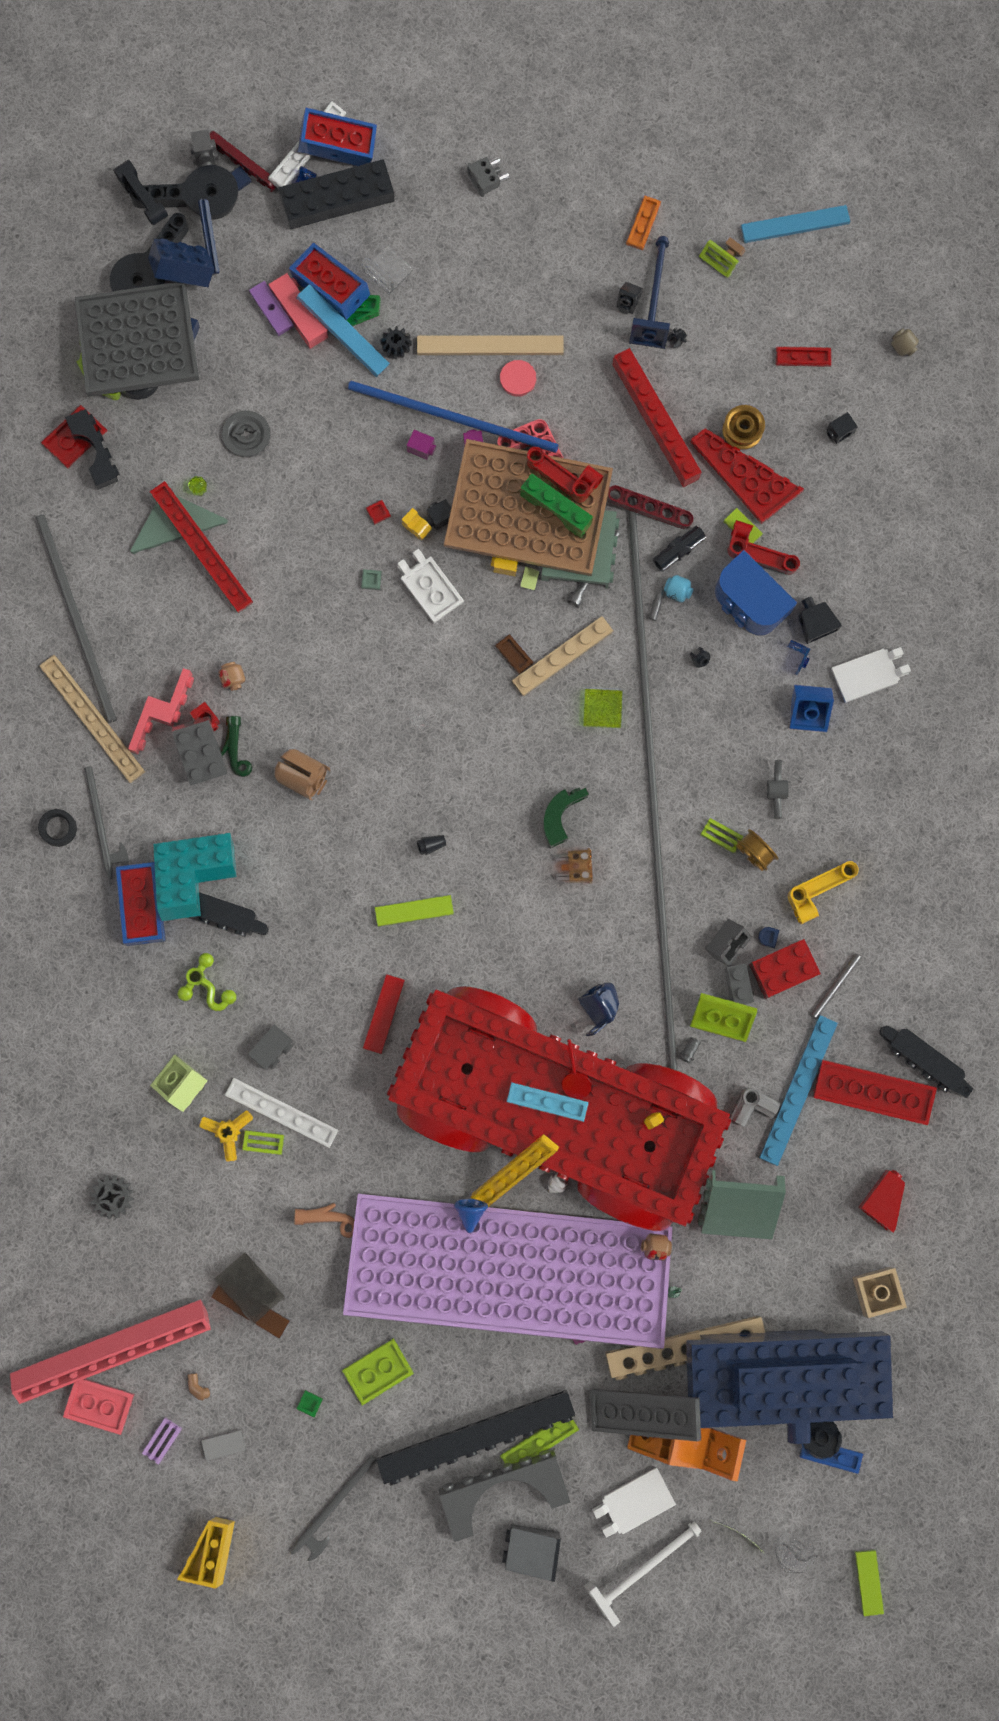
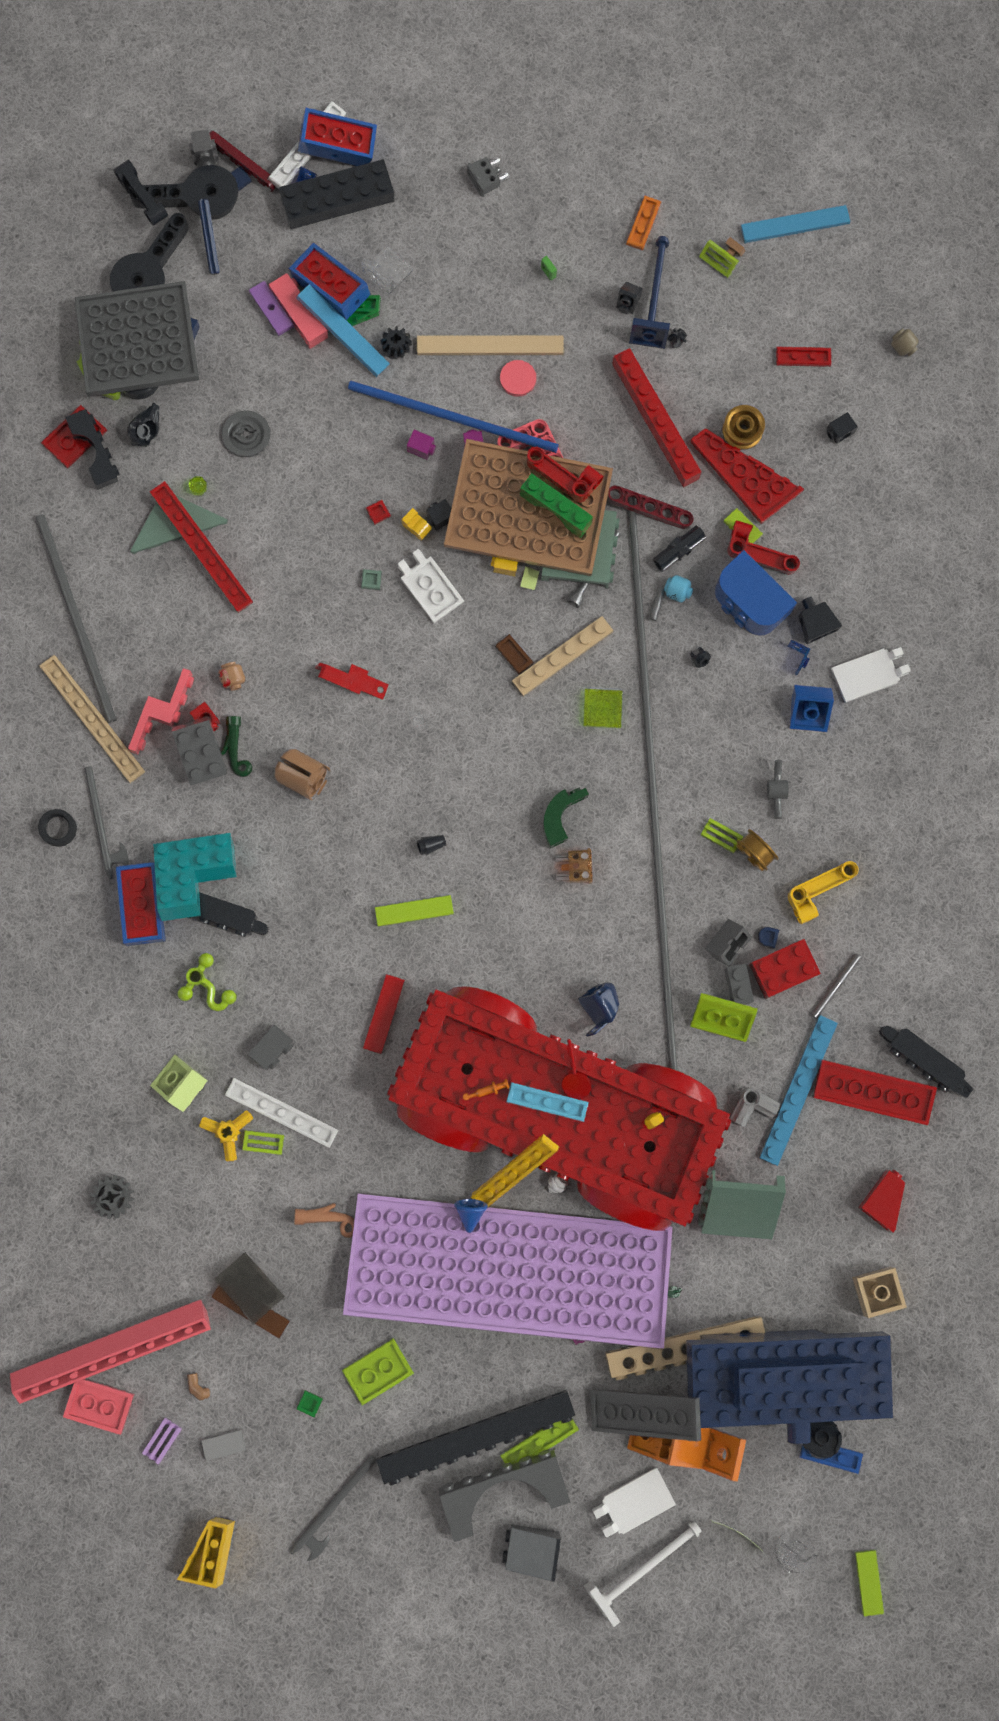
dark blue brick [148,239,214,288] -> none
medium nougat head [641,1233,672,1261] -> none
dark grey pin [680,1037,701,1063] -> none
none -> black hair [127,403,159,447]
none -> red piece [315,663,389,700]
none -> orange piece [463,1079,510,1100]
none -> bright green tile [541,256,557,280]

